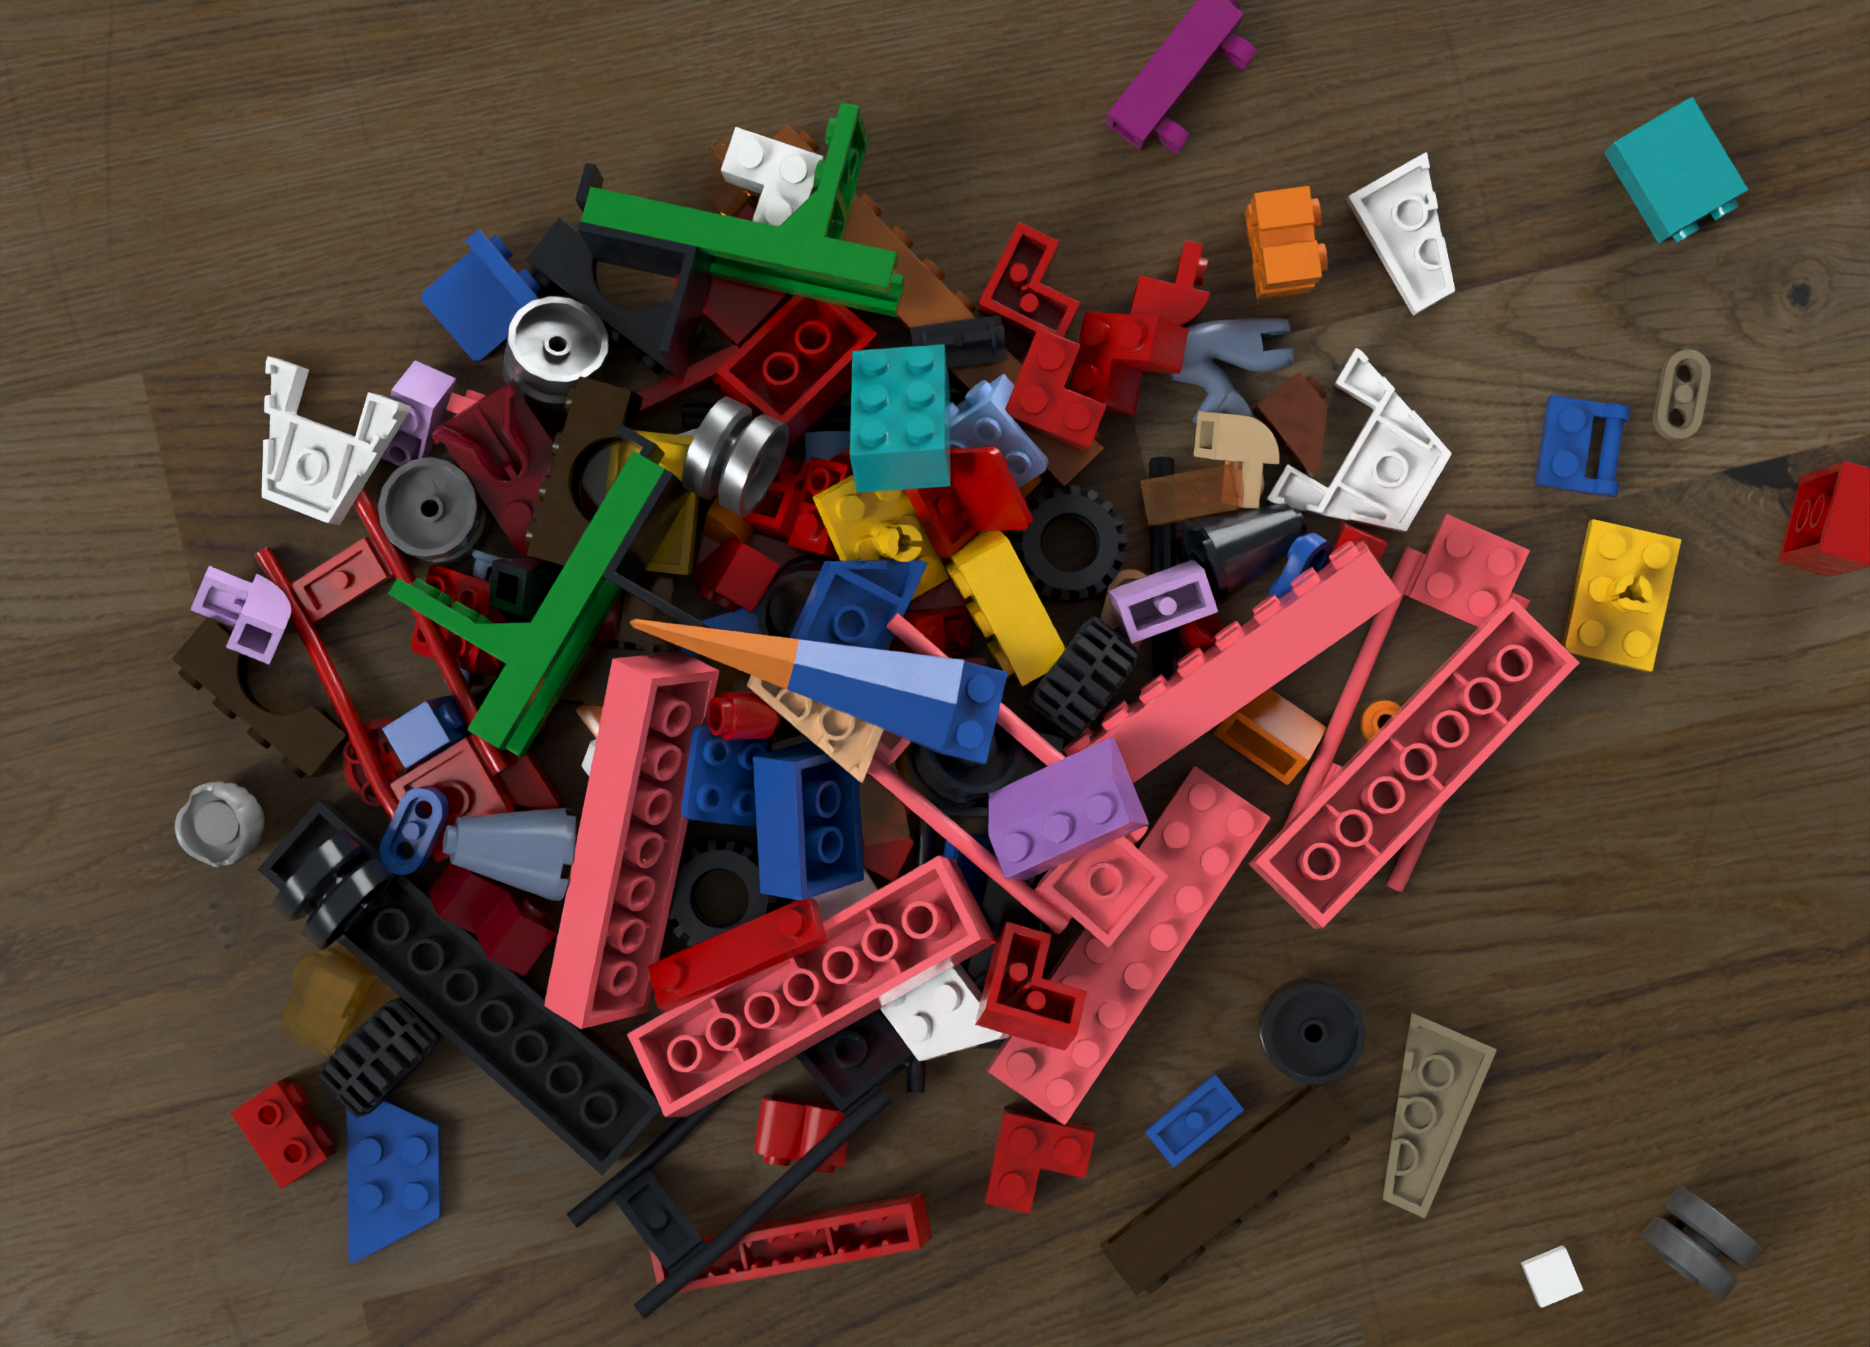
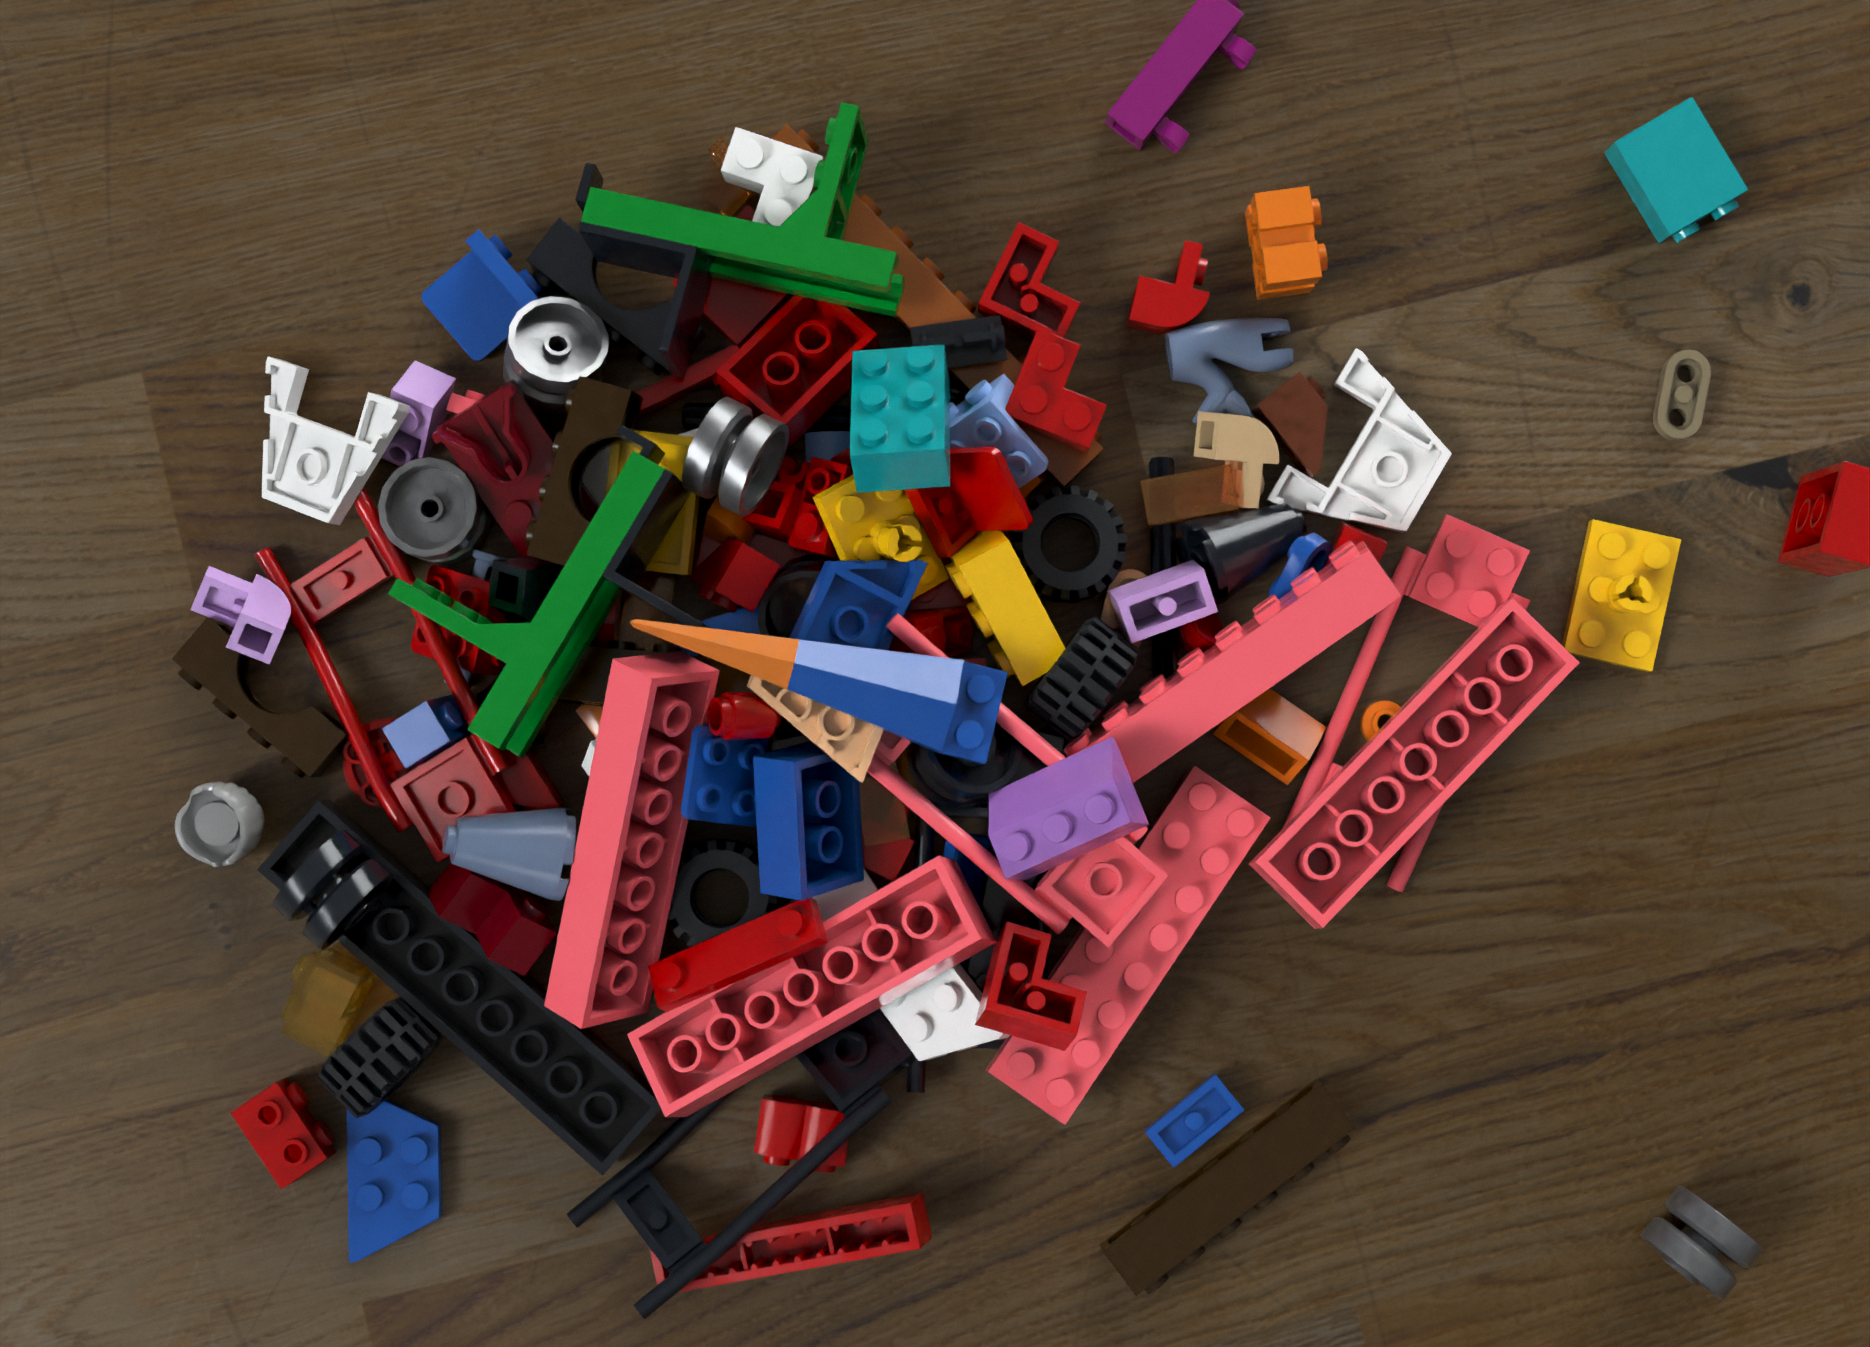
blue plate [379,786,449,875] -> none
red brick [984,1107,1095,1214] -> none
red brick [1069,312,1189,416] -> none
black wheel [1257,979,1366,1085] -> none
white wing [1346,152,1455,316] -> none
dark tan wing [1382,1012,1497,1219] -> none
white tile [1521,1246,1583,1308] -> none
blue plate [1534,395,1631,498] -> none

